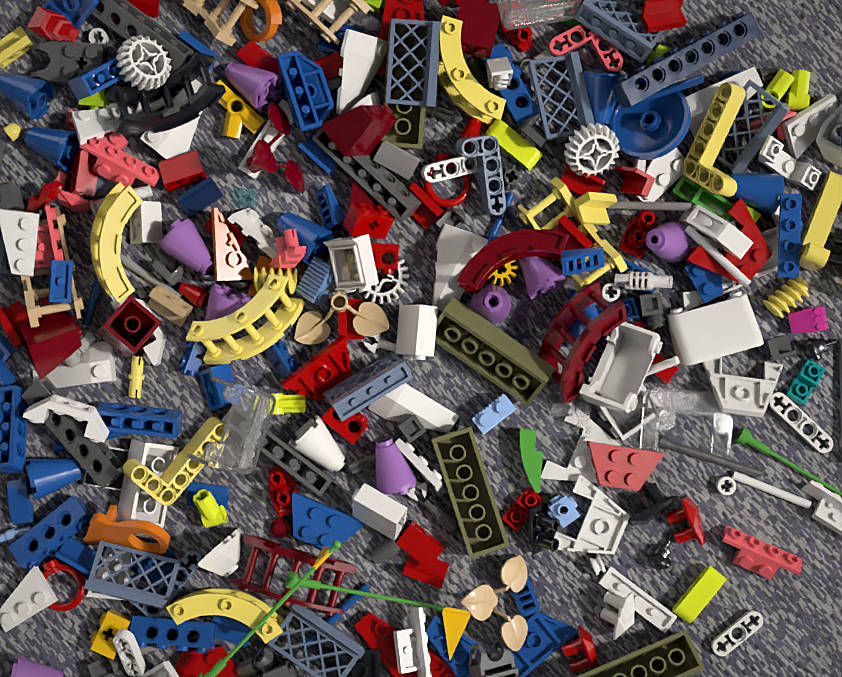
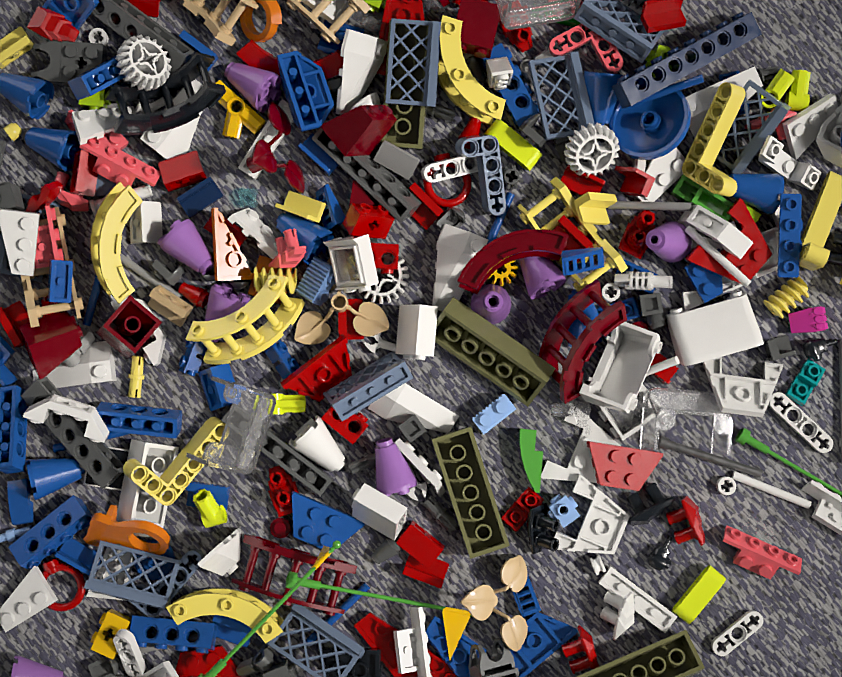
none -> light yellow panel [275,190,326,223]

